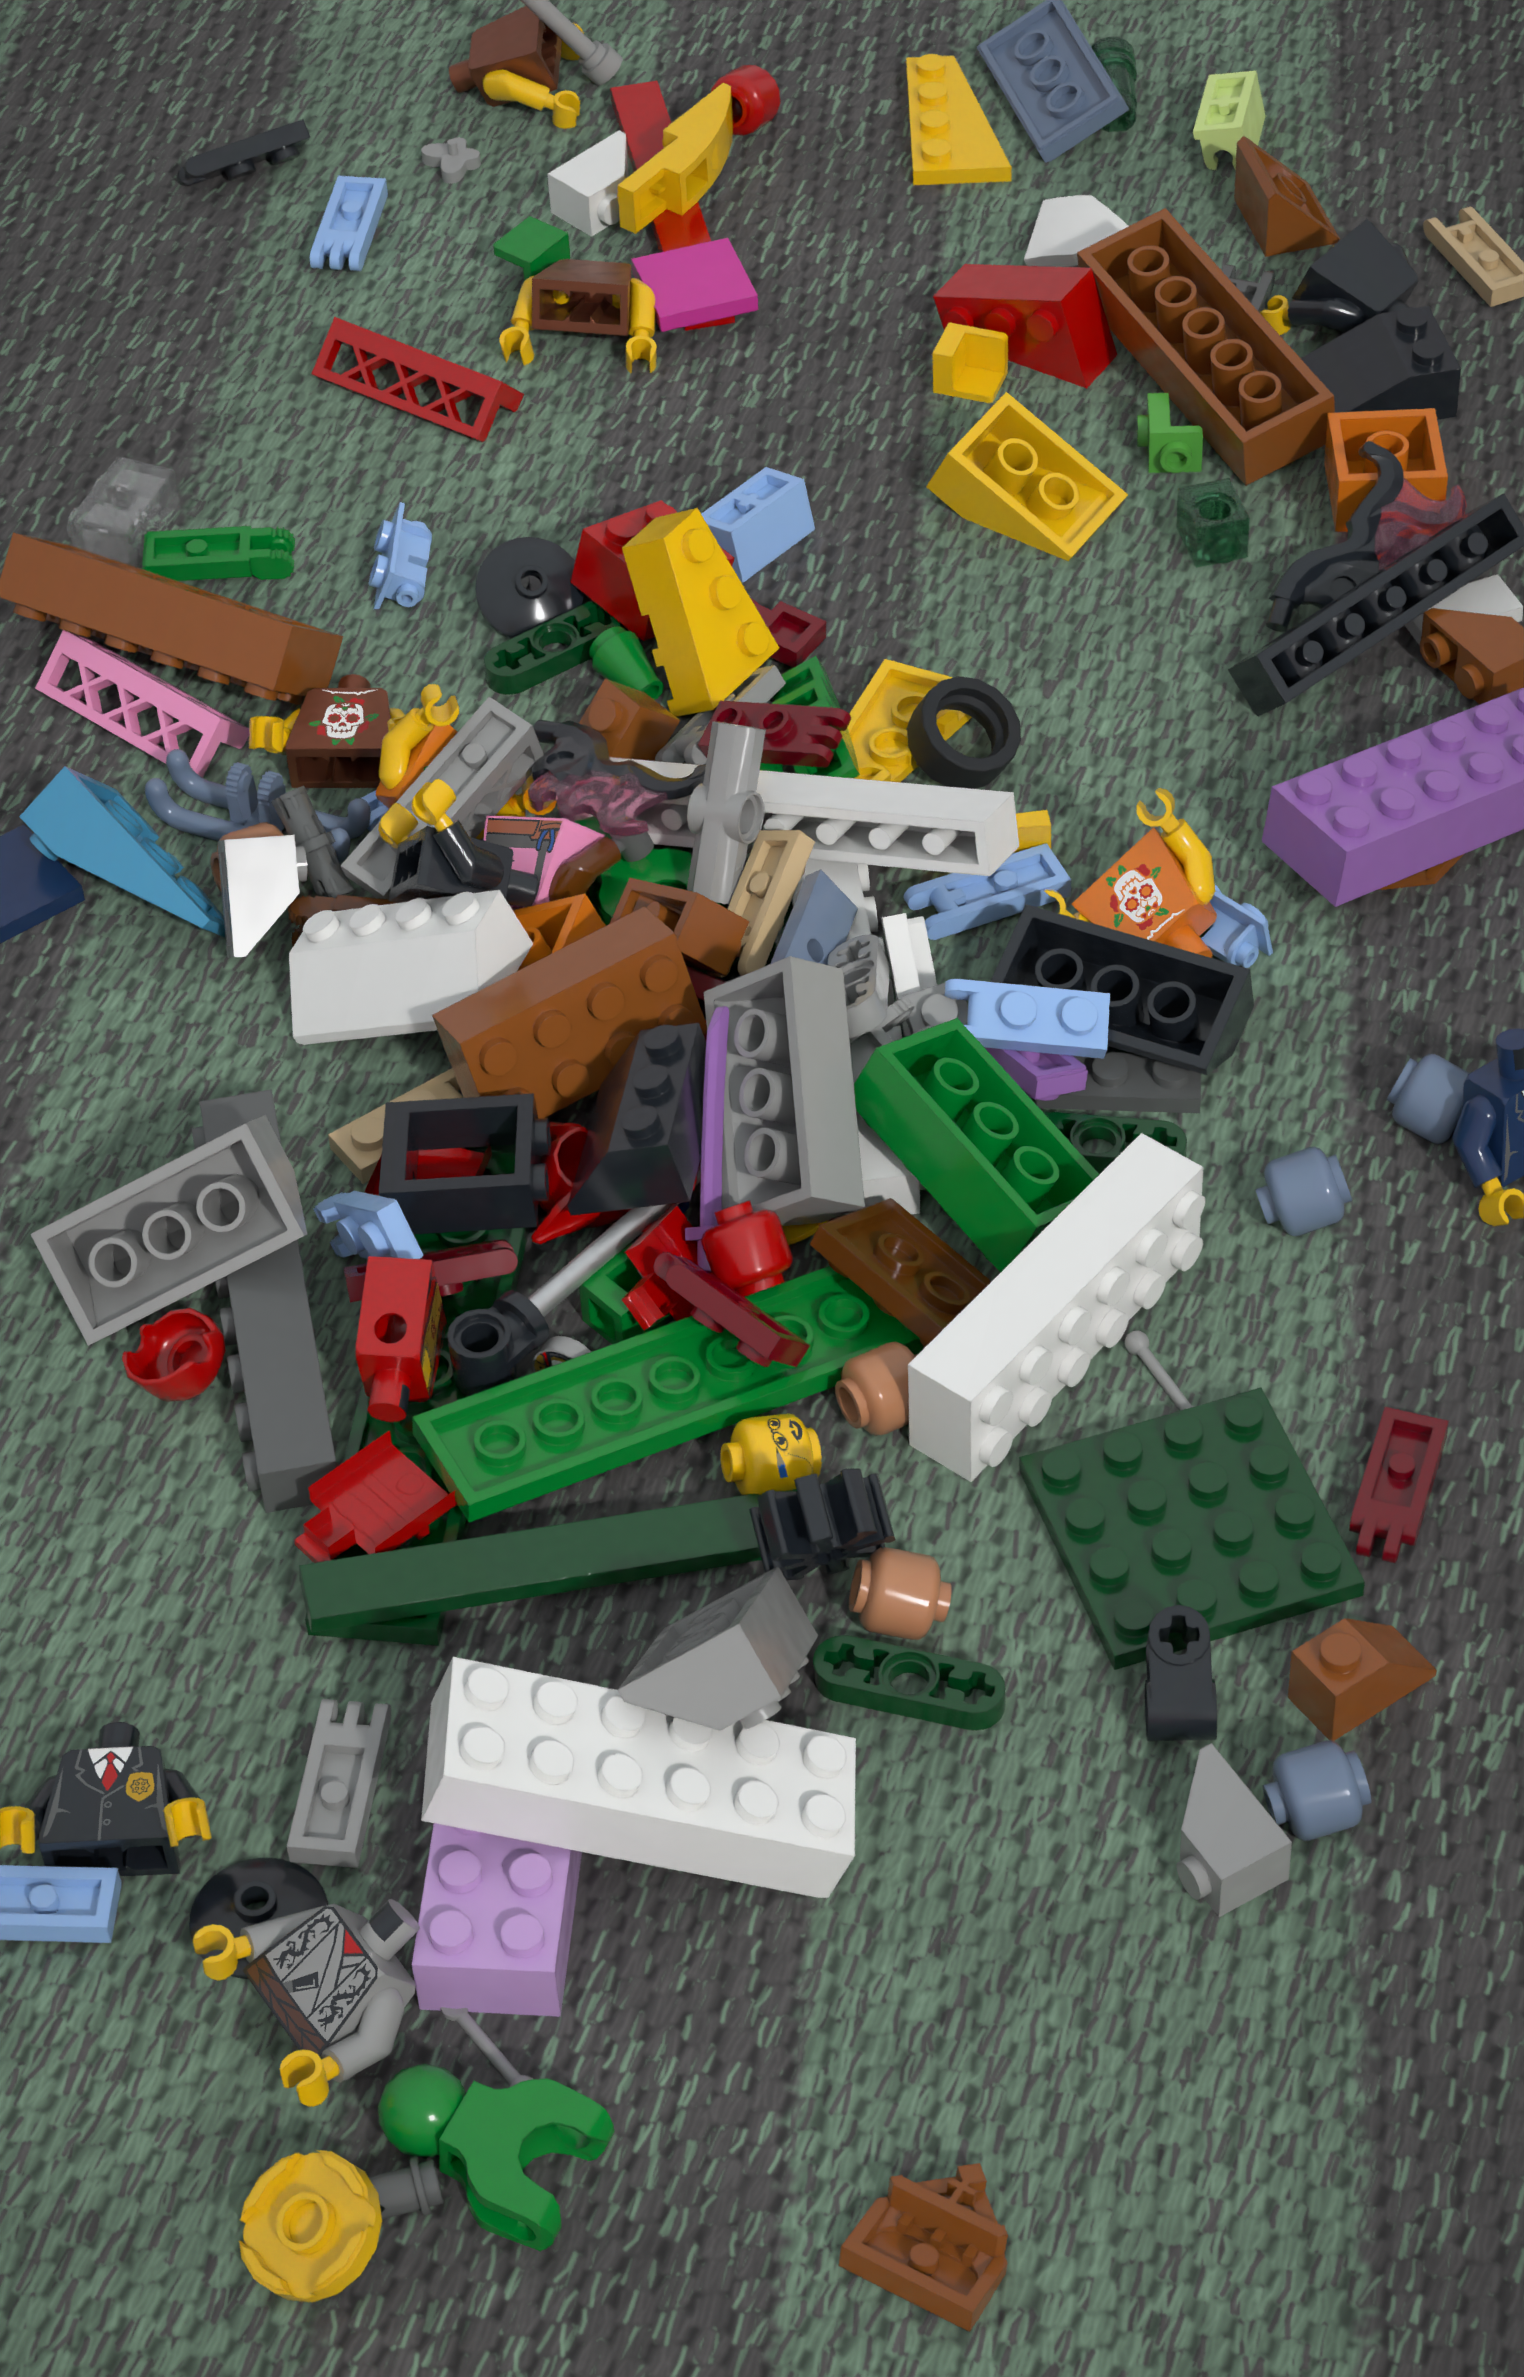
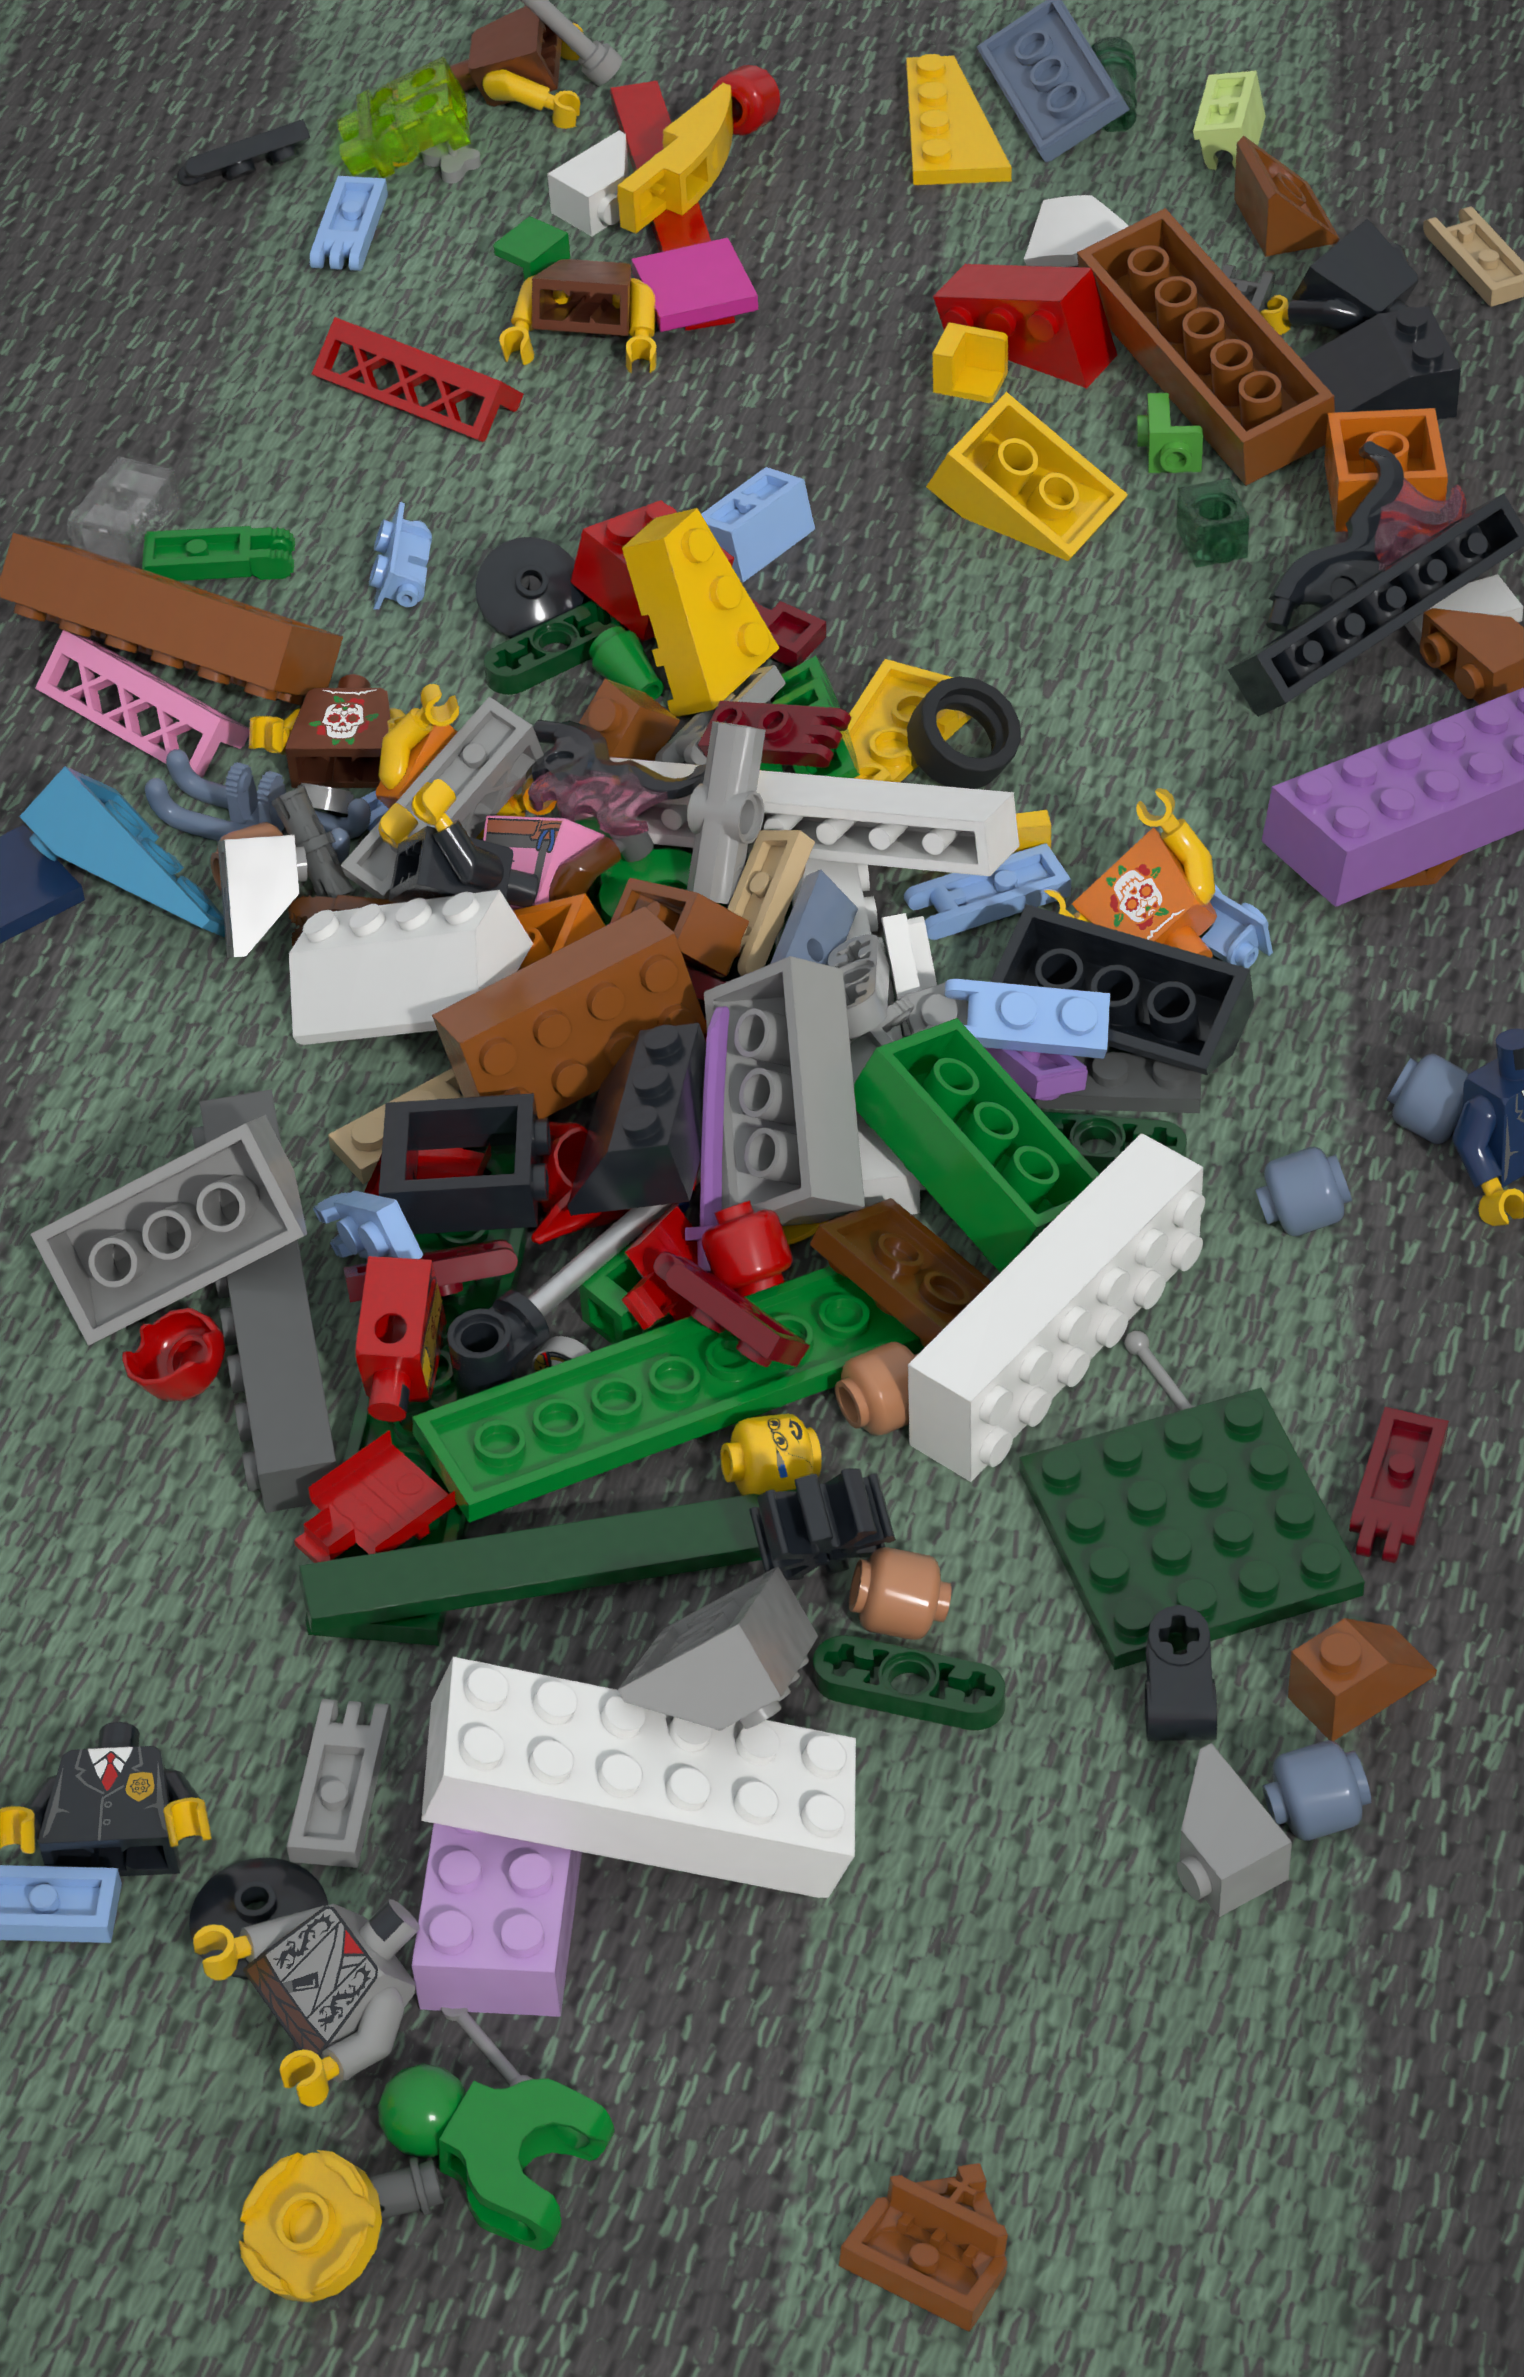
none -> light grey tile [298,783,354,814]
none -> clear neon green hips [337,56,471,178]

